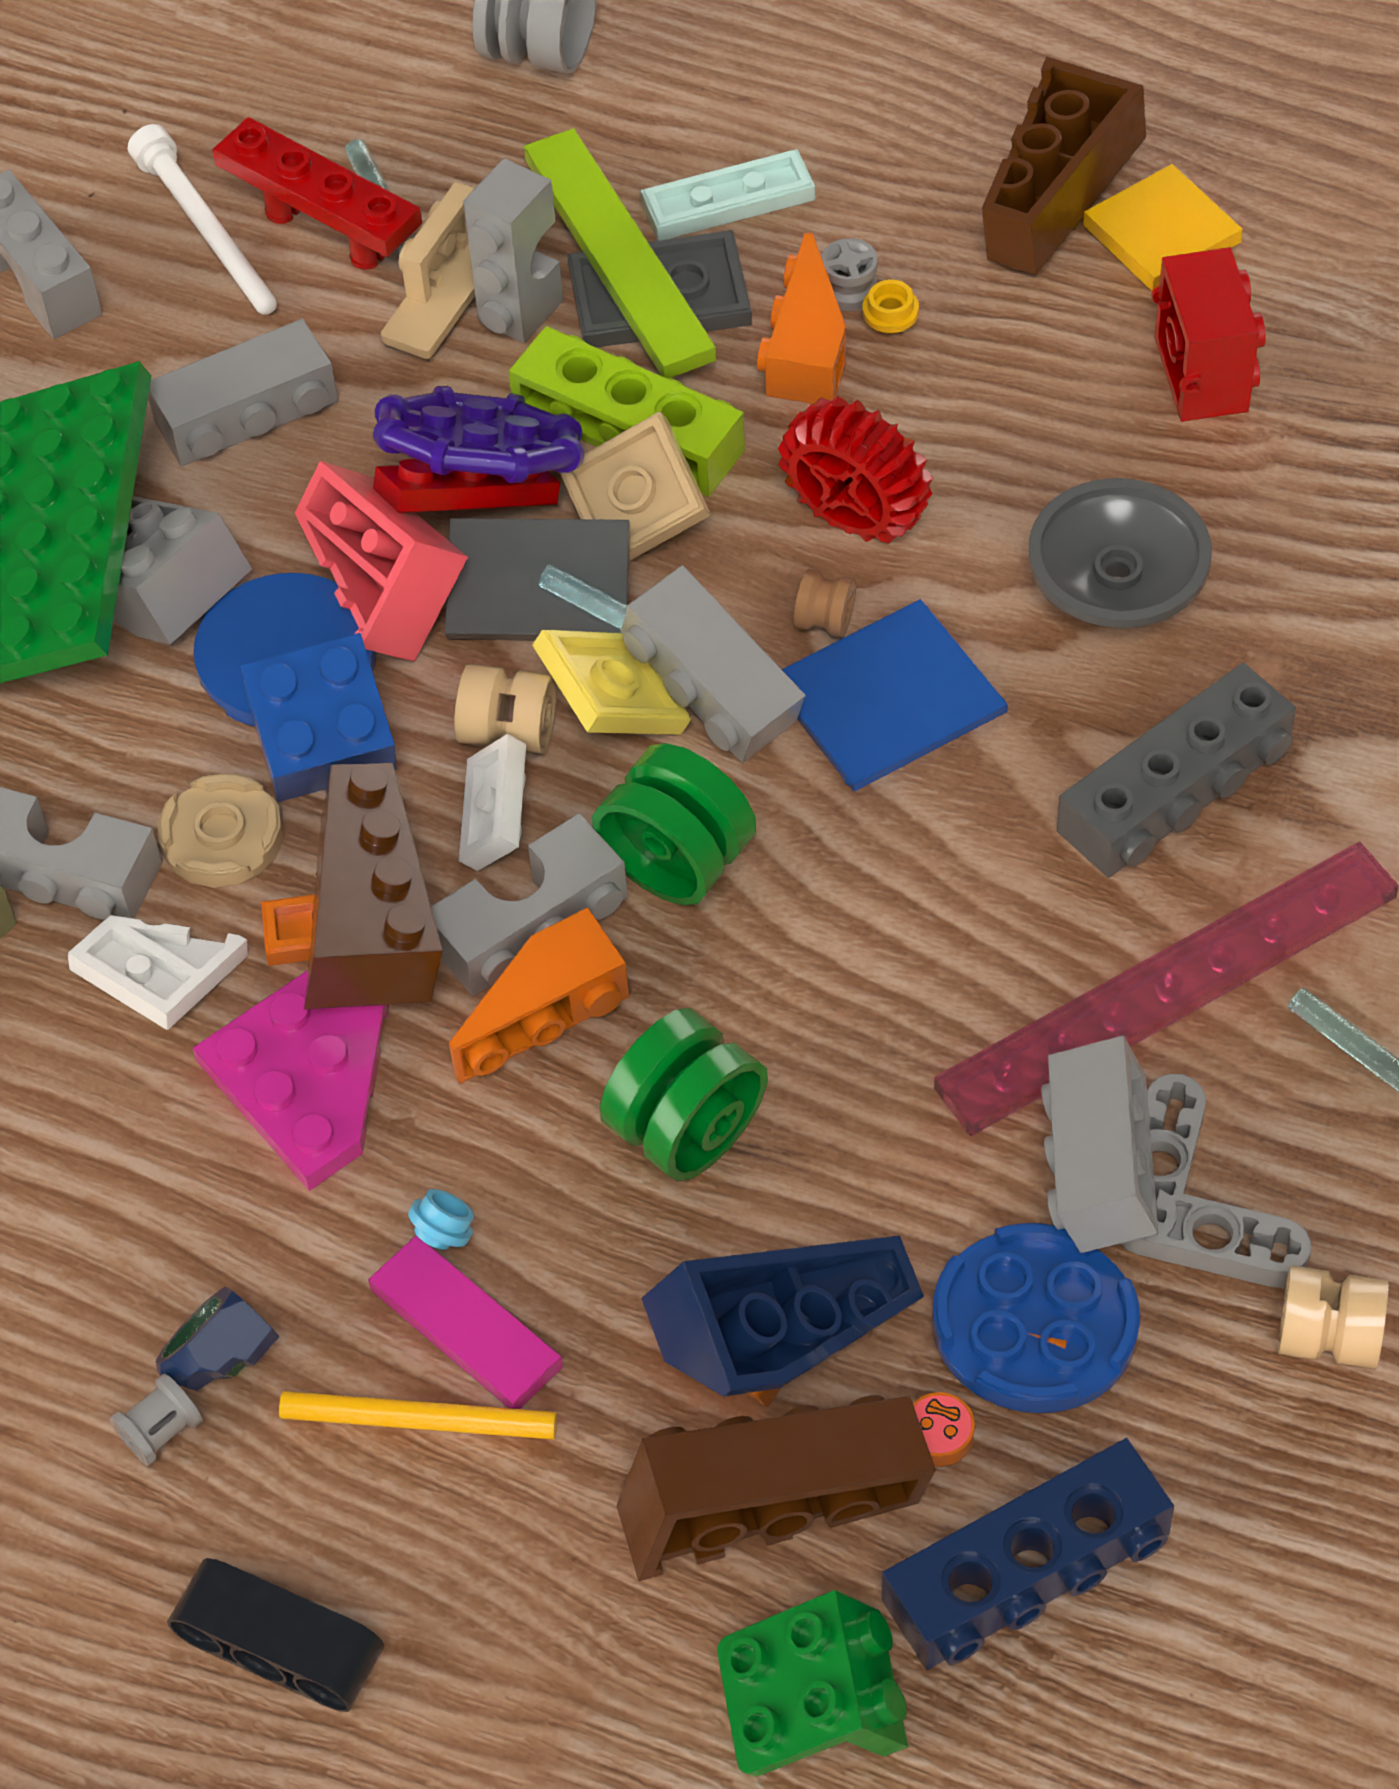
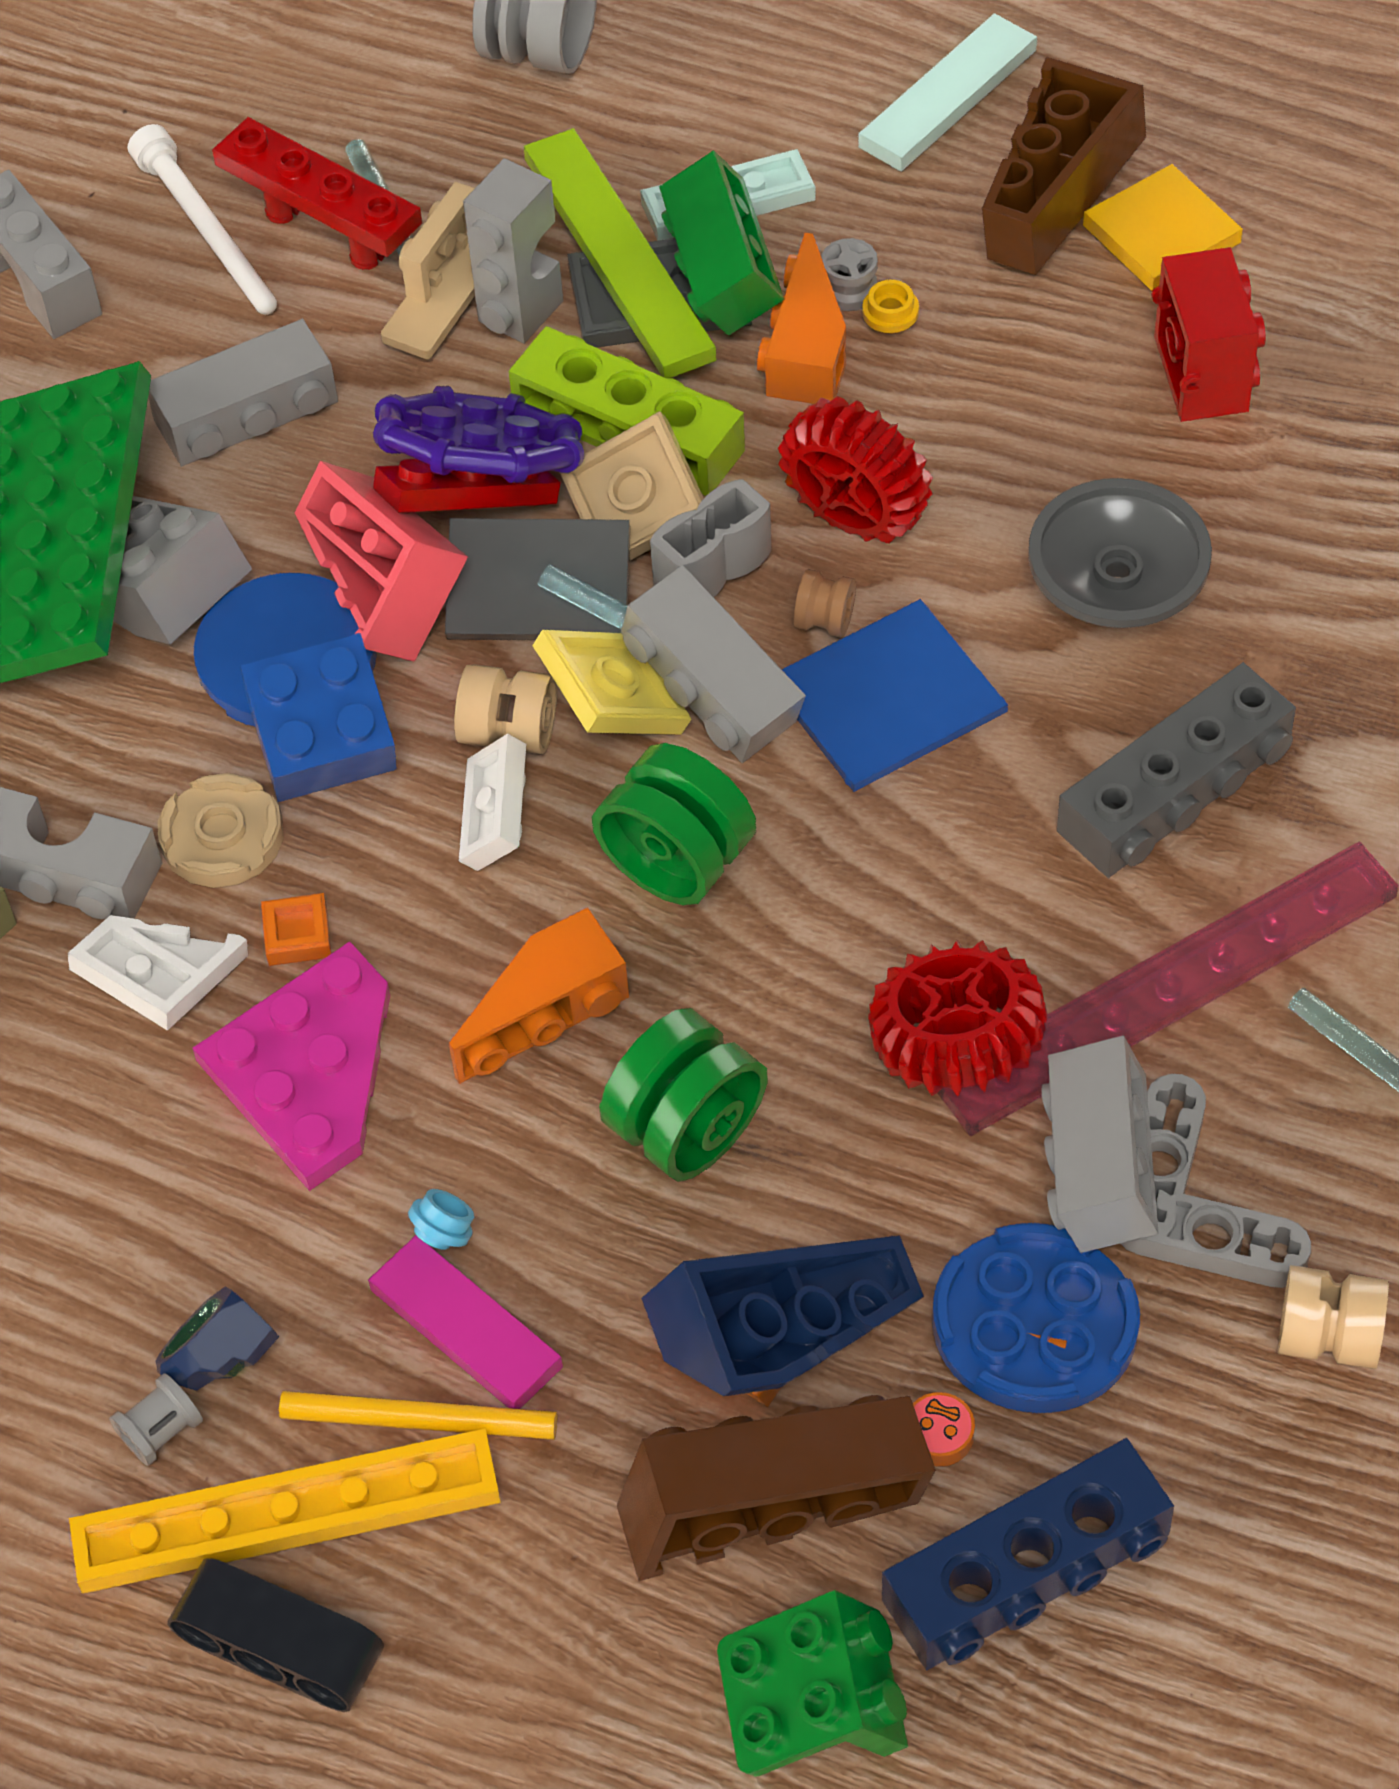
reddish brown wedge [304,763,443,1009] -> none
light grey arch [431,813,628,997] -> none
none -> yellow plate [69,1428,501,1594]
none -> light grey brick [650,479,772,597]
none -> green brick [659,150,785,336]
none -> light aqua tile [859,13,1037,172]
none -> red gear [868,940,1047,1097]

